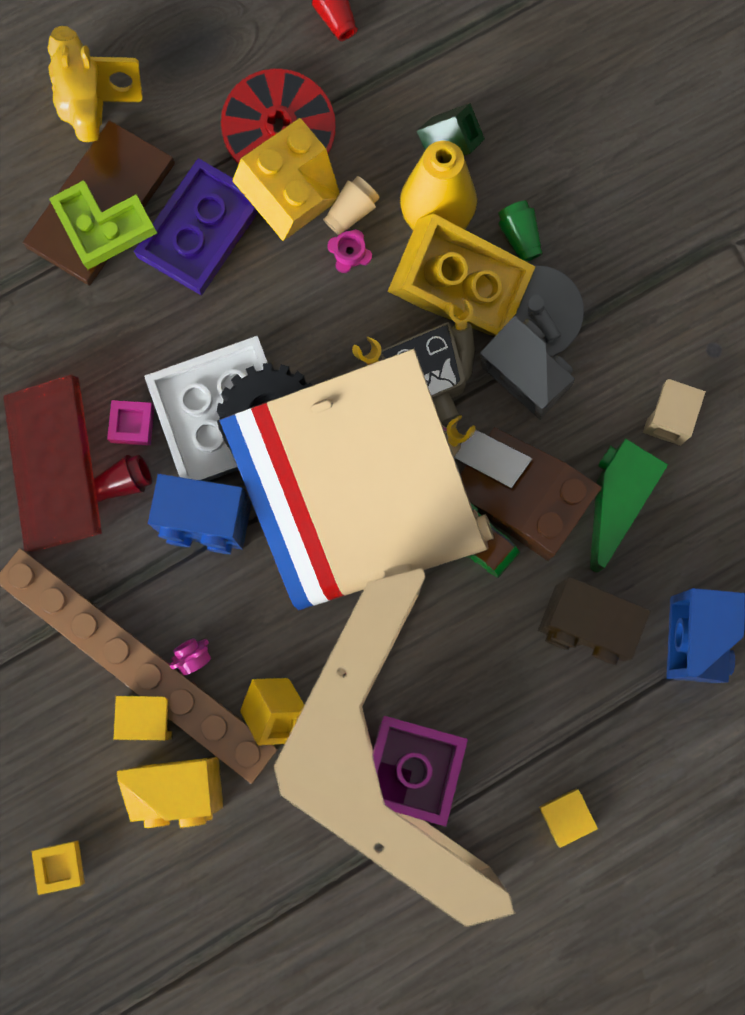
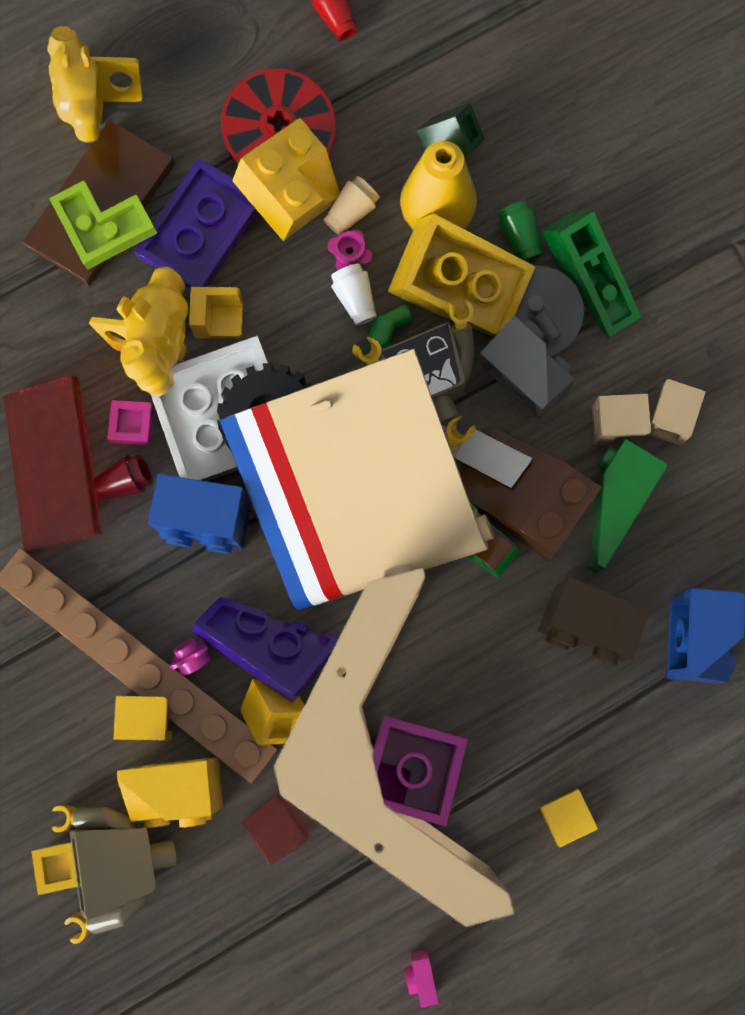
none -> dark tan torso [52,805,177,944]
none -> yellow piece [89,266,189,396]
none -> yellow panel [189,287,244,339]
none -> dark purple wing [193,597,340,703]
none -> clear red panel [241,794,309,865]
none -> white cone [331,264,377,326]
none -> green arm [367,304,413,350]
none -> dark pink plate [404,949,438,1008]
none -> green slope [541,211,642,337]
none -> tan panel [591,394,651,445]

